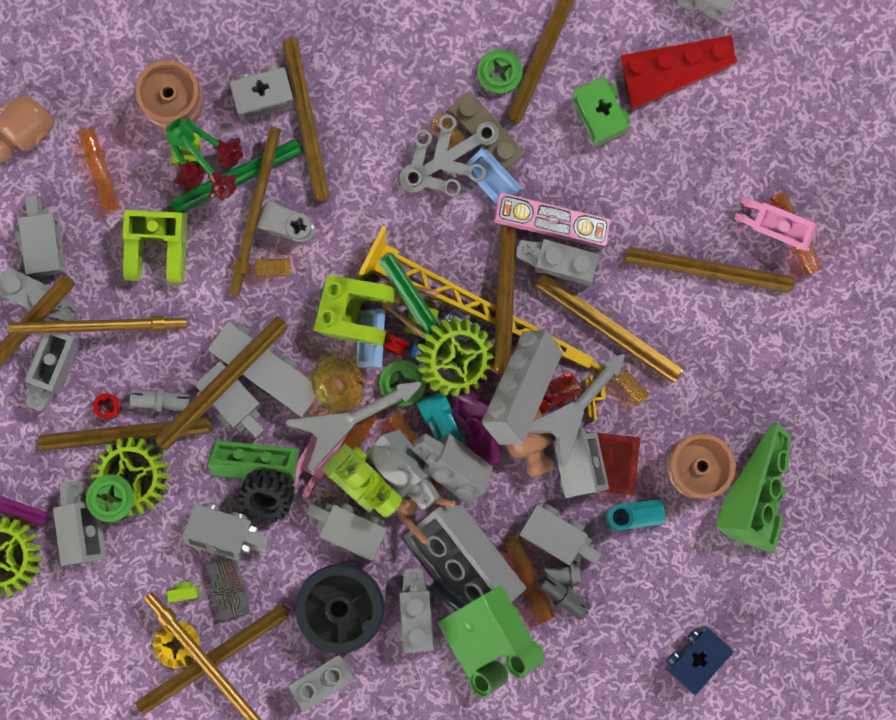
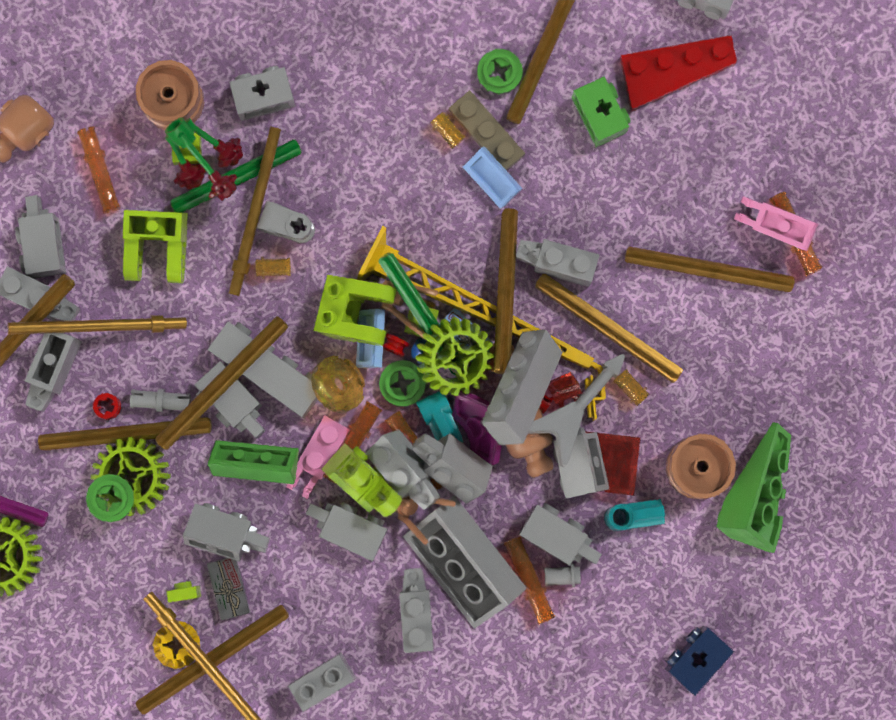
light grey hinge [53,481,106,566] -> none
black tyre [238,468,295,523] -> none
pearl gold axle [283,37,330,202] -> none
light grey piece [286,382,422,471] -> none
pearl dark grey wheel [295,564,384,653] -> none
light grey plant [400,114,500,196] -> none
bright green piece [429,578,545,697] -> none
tile [494,193,611,249] -> none
dark grey pin [535,572,591,620] -> none

